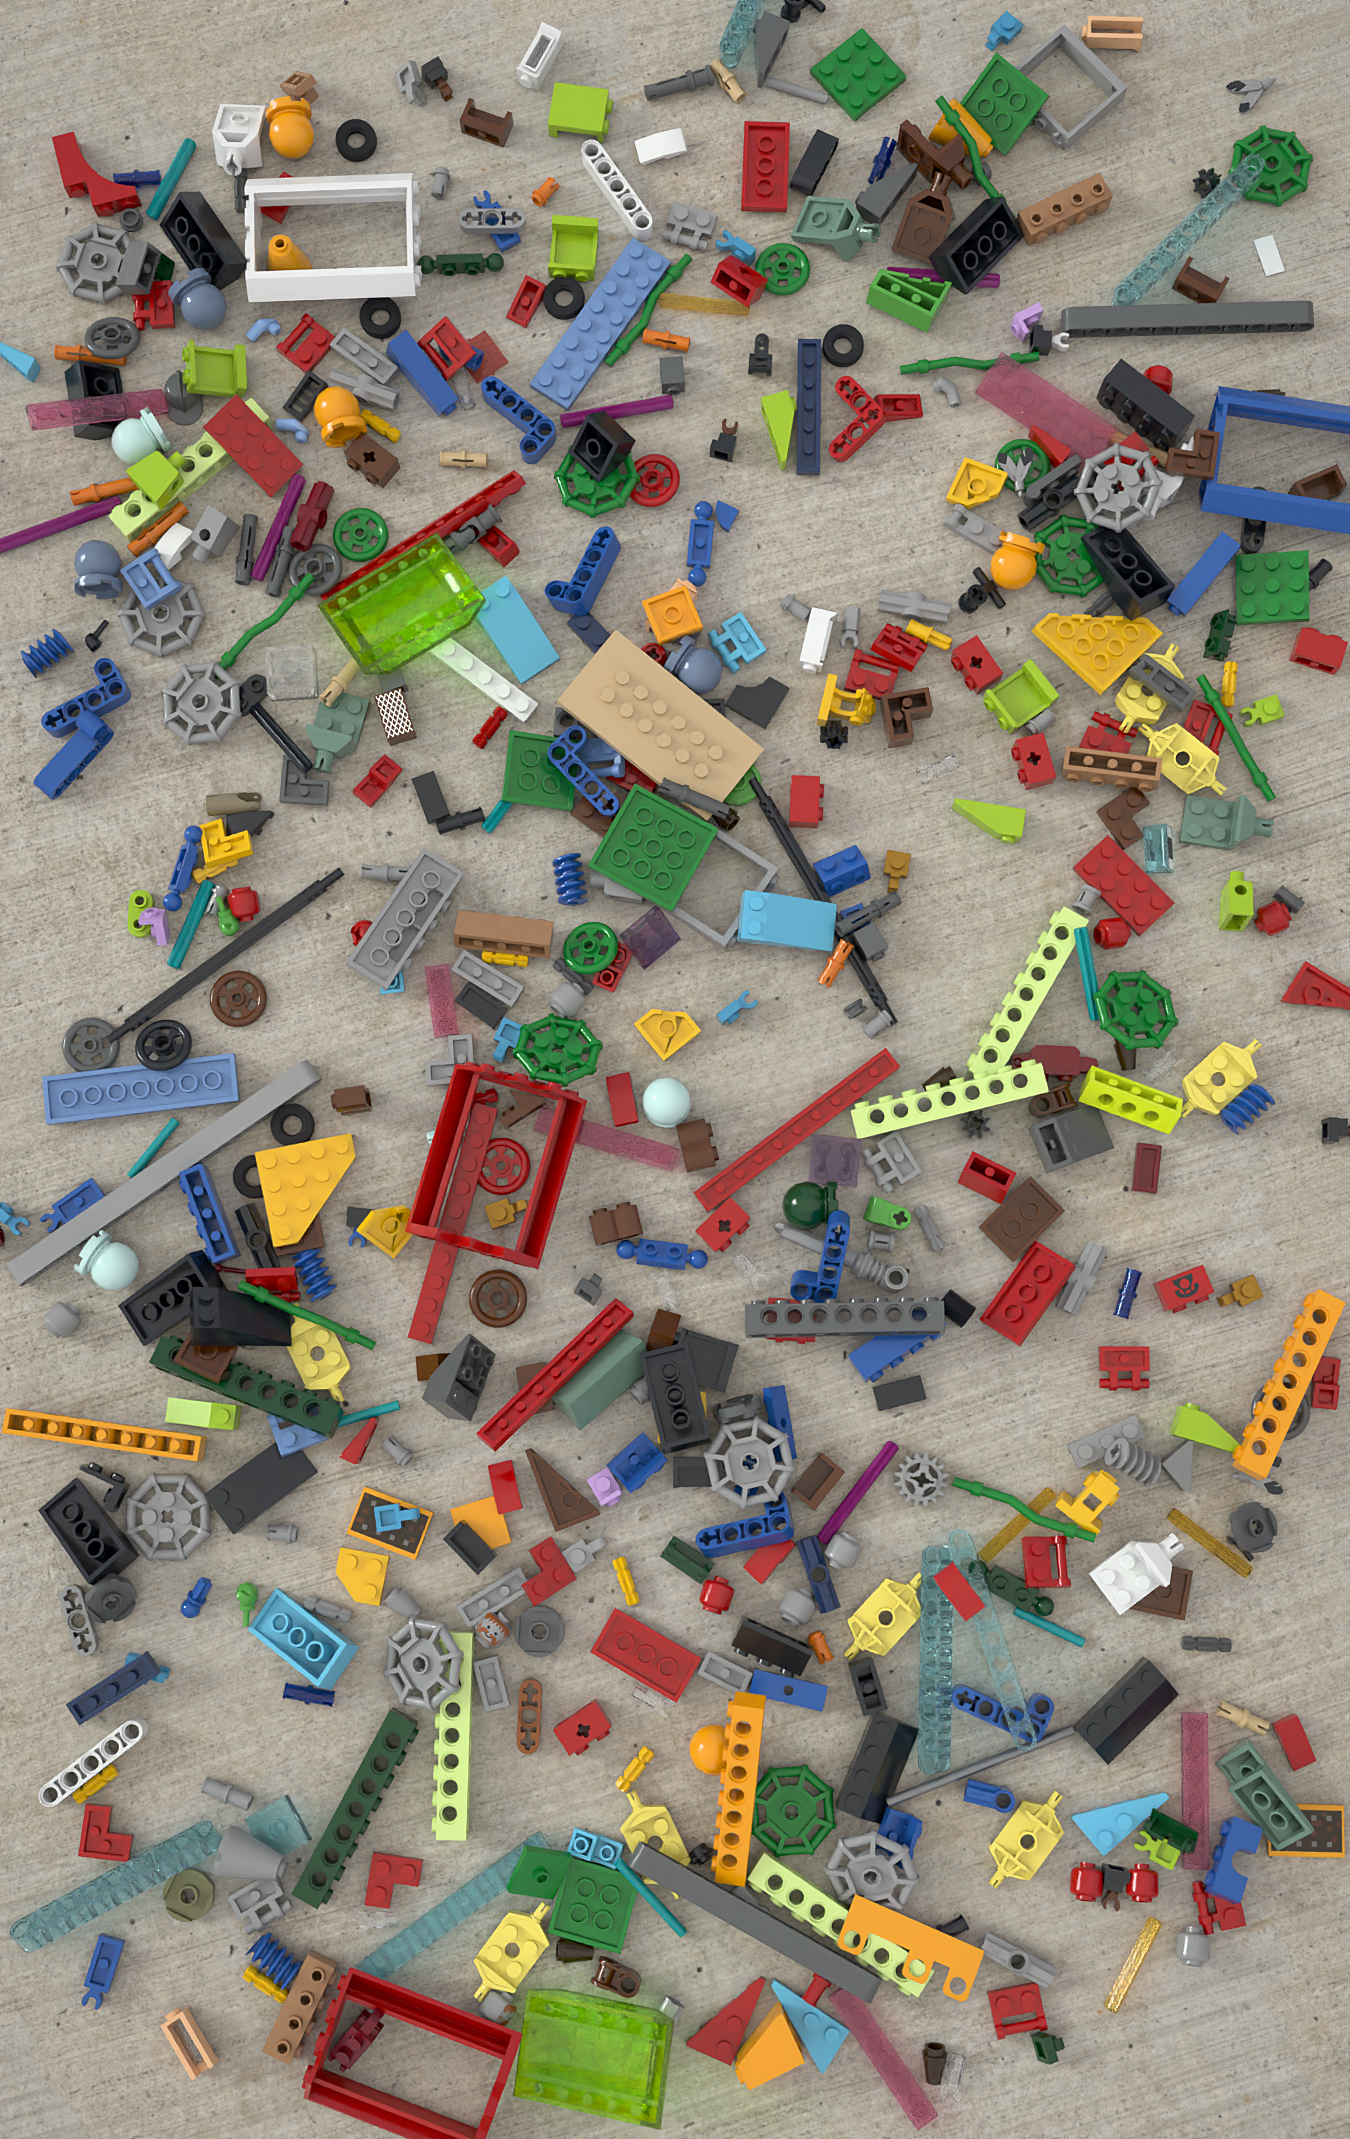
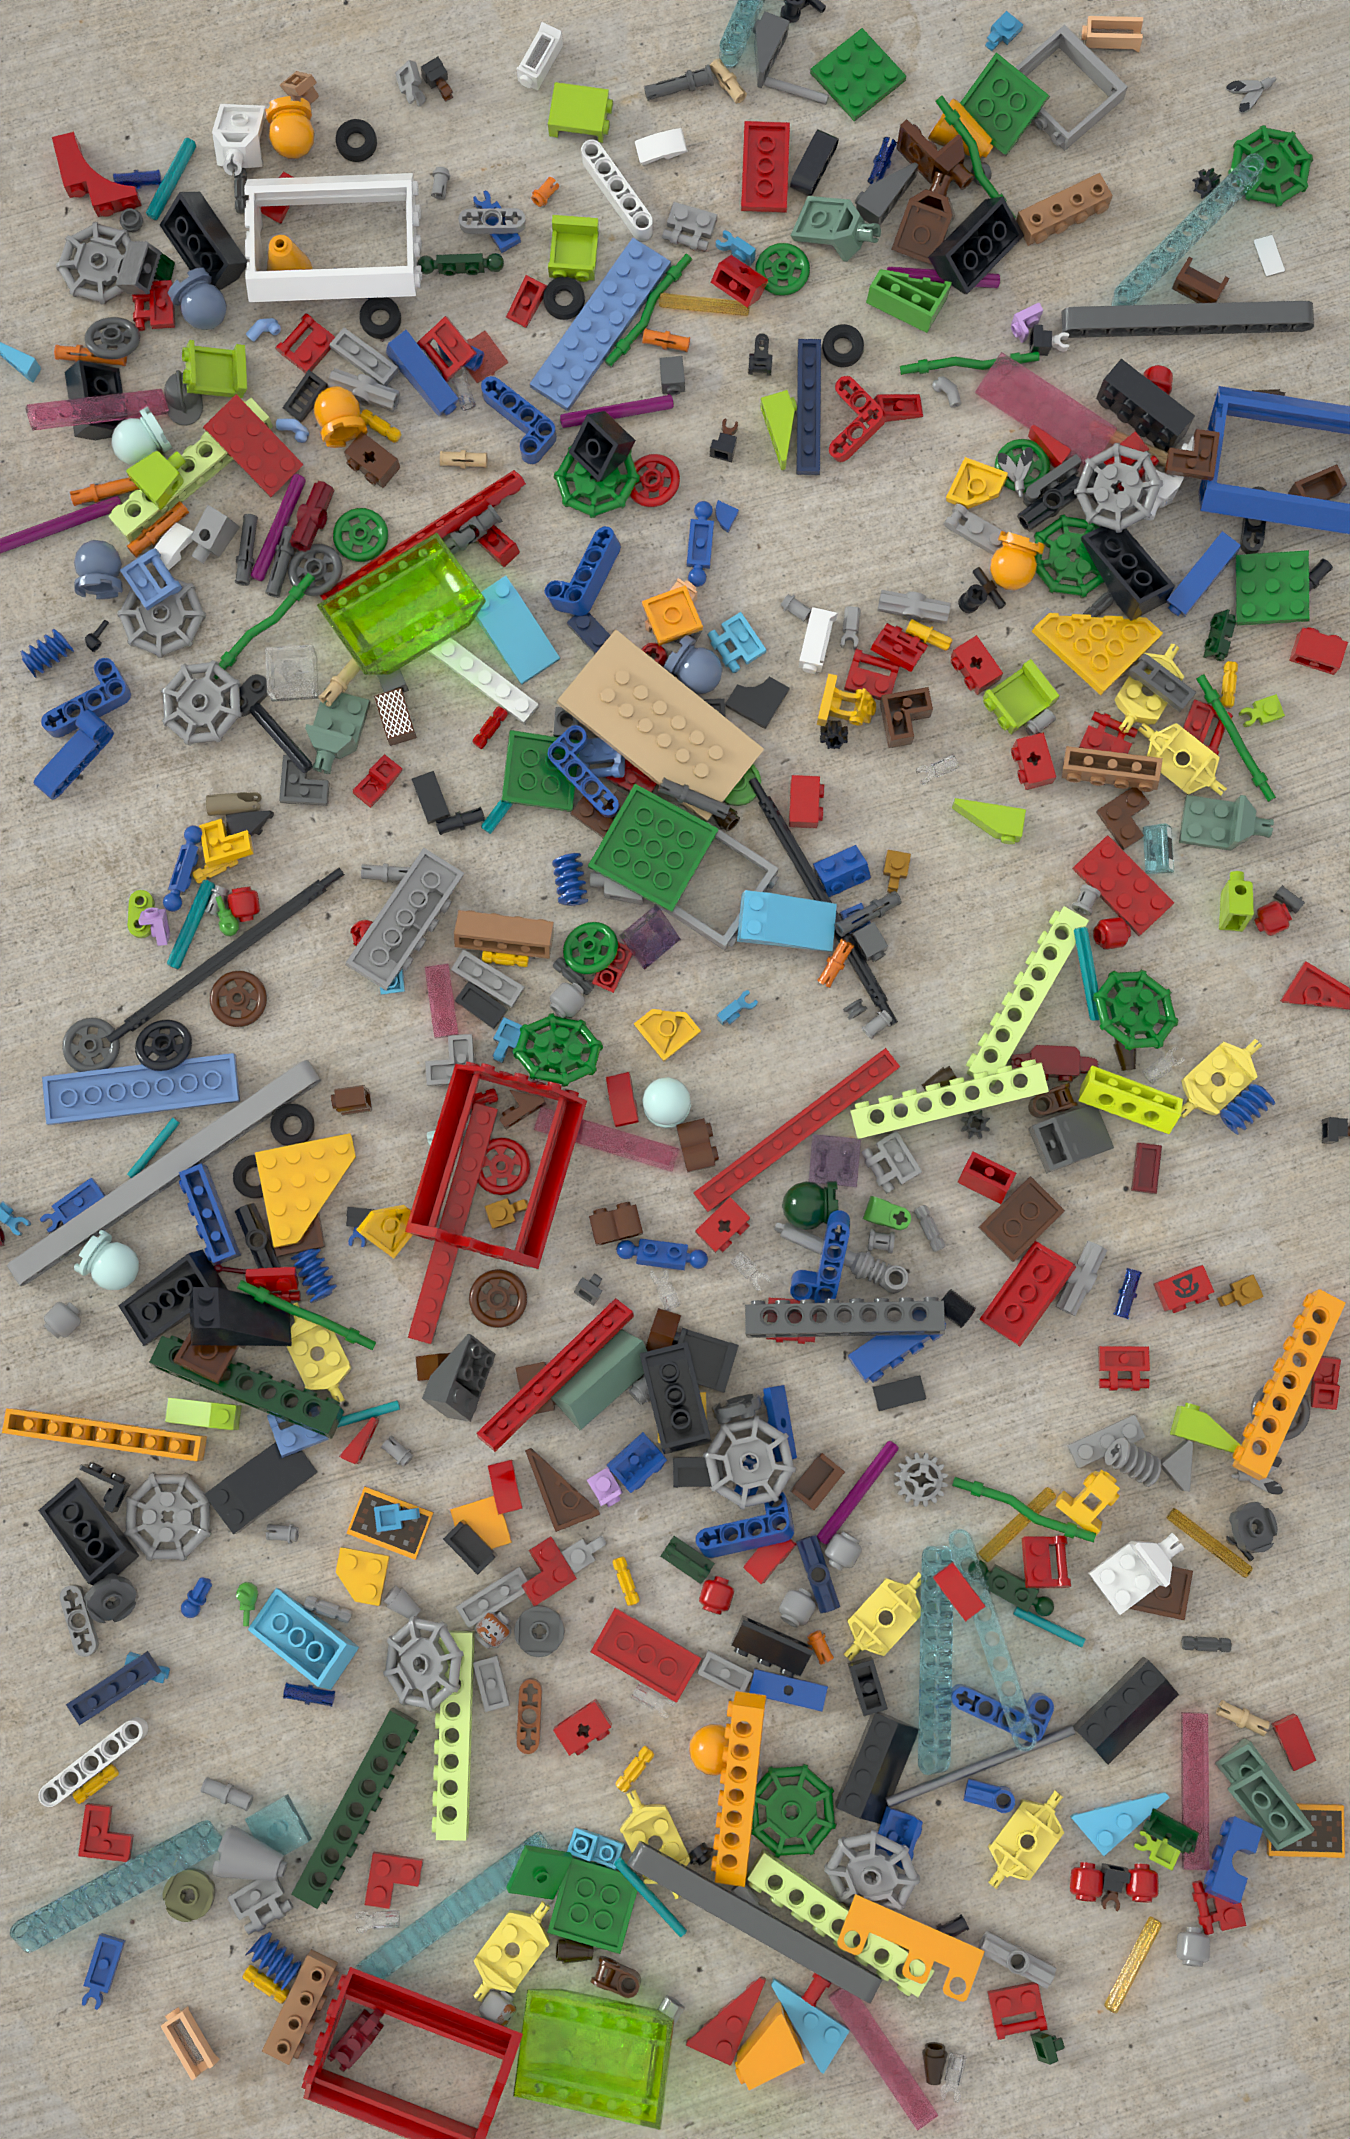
reddish brown panel [460,98,514,148] -> none

